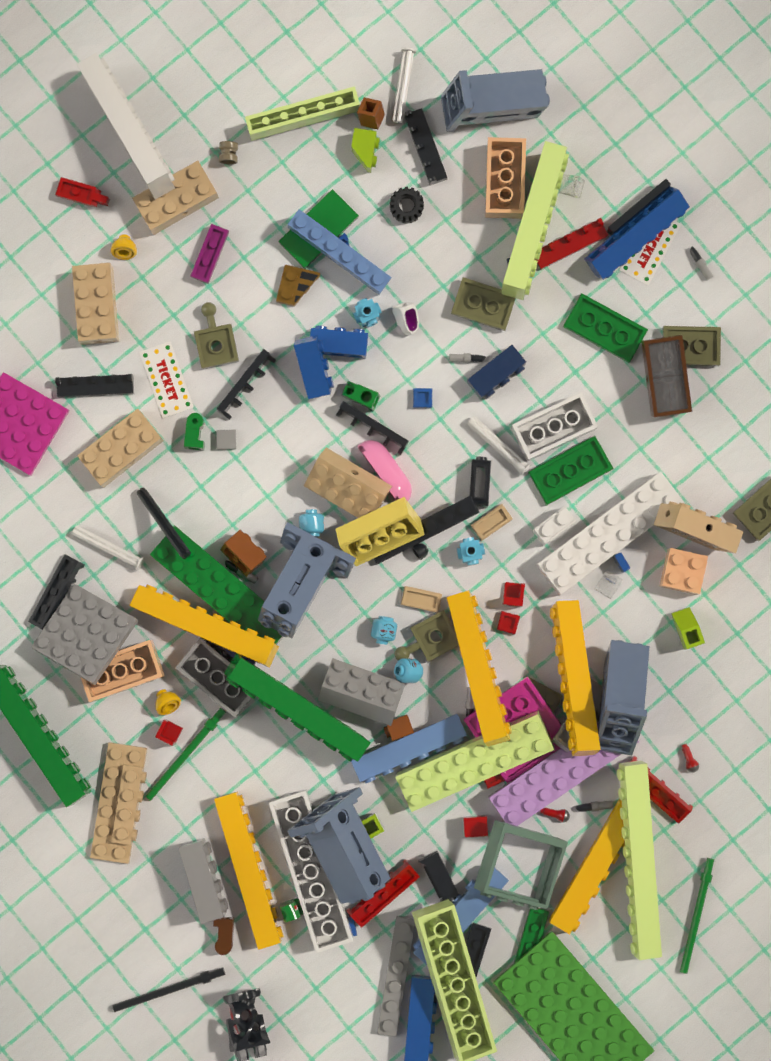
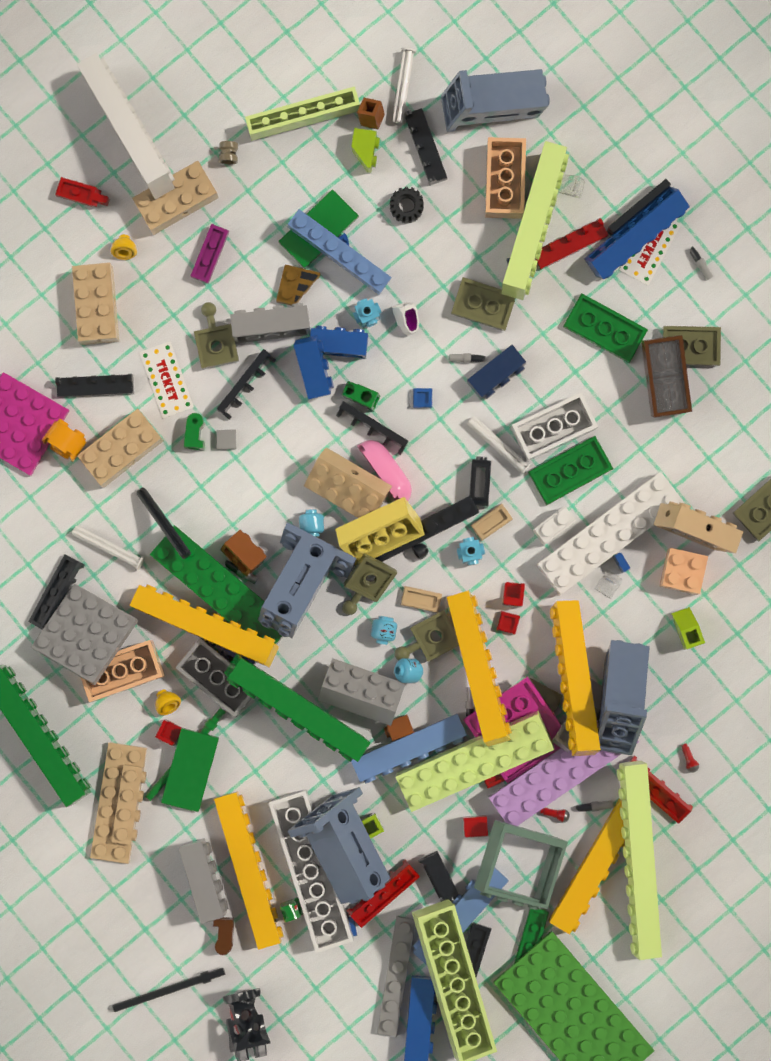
green bar [680,858,715,974] -> none
none -> light orange brick [41,418,86,462]
none -> green tile [161,727,219,812]
none -> light grey brick [230,303,311,343]
none -> olive plate [342,553,397,615]

